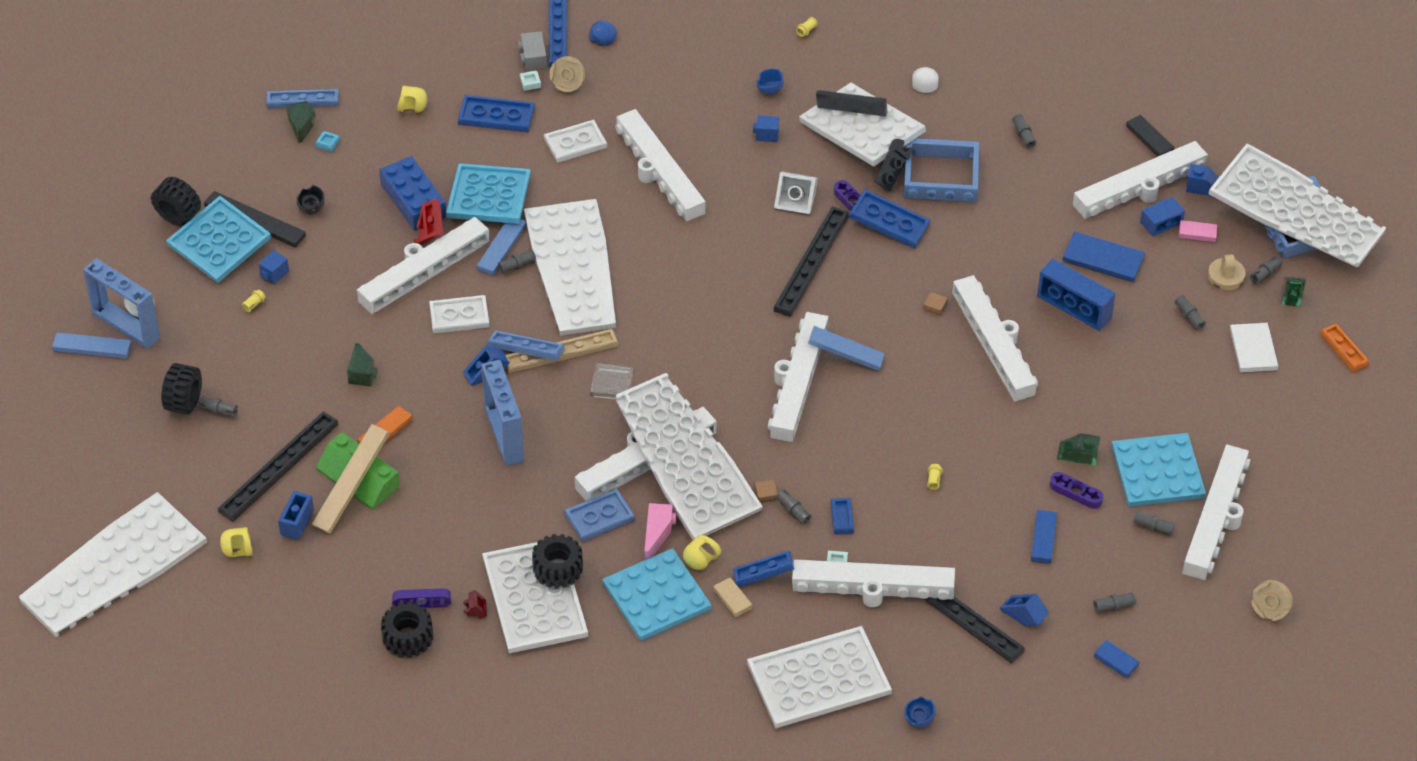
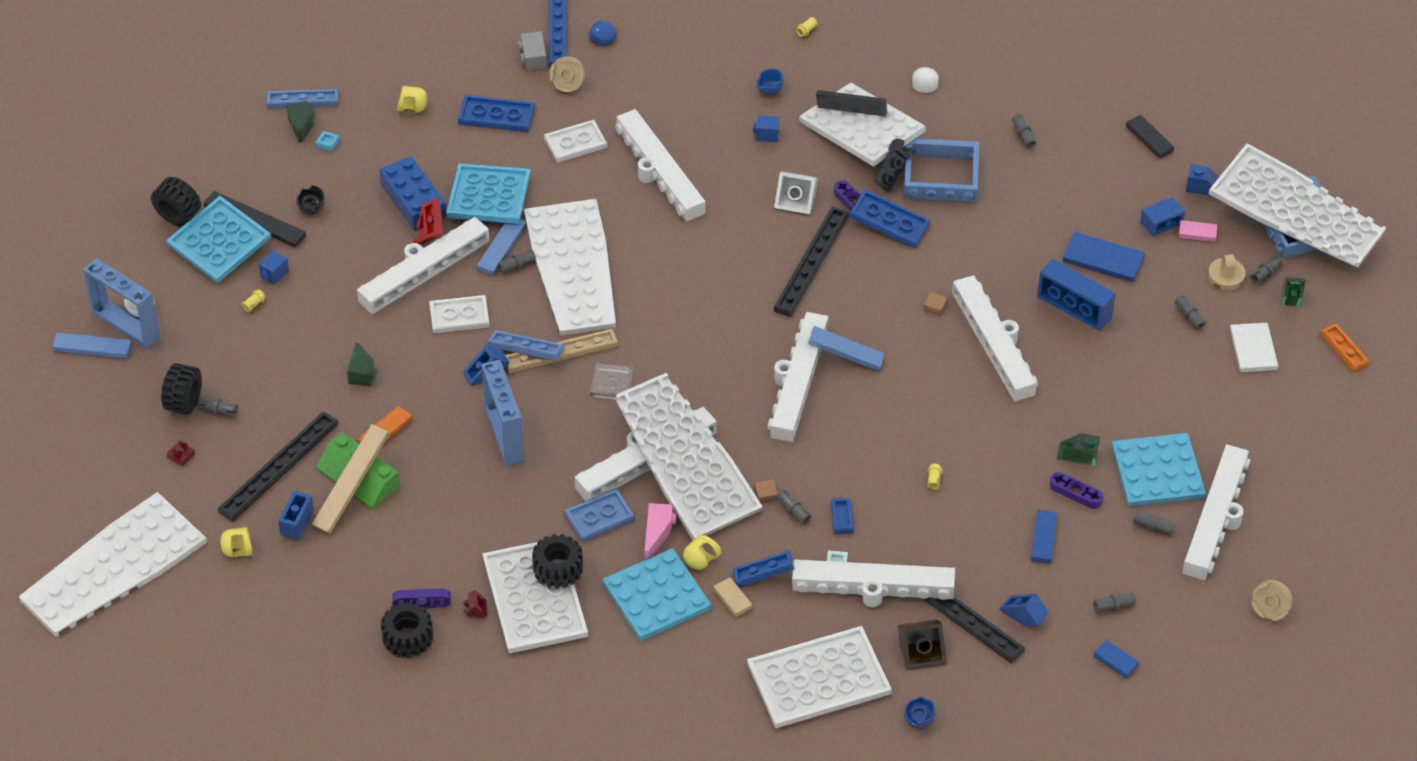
light aqua plate [520,71,541,91] -> none
white hinge [1073,141,1208,219] -> none
none -> dark red tile [167,440,195,467]
none -> dark brown slope [898,619,947,669]

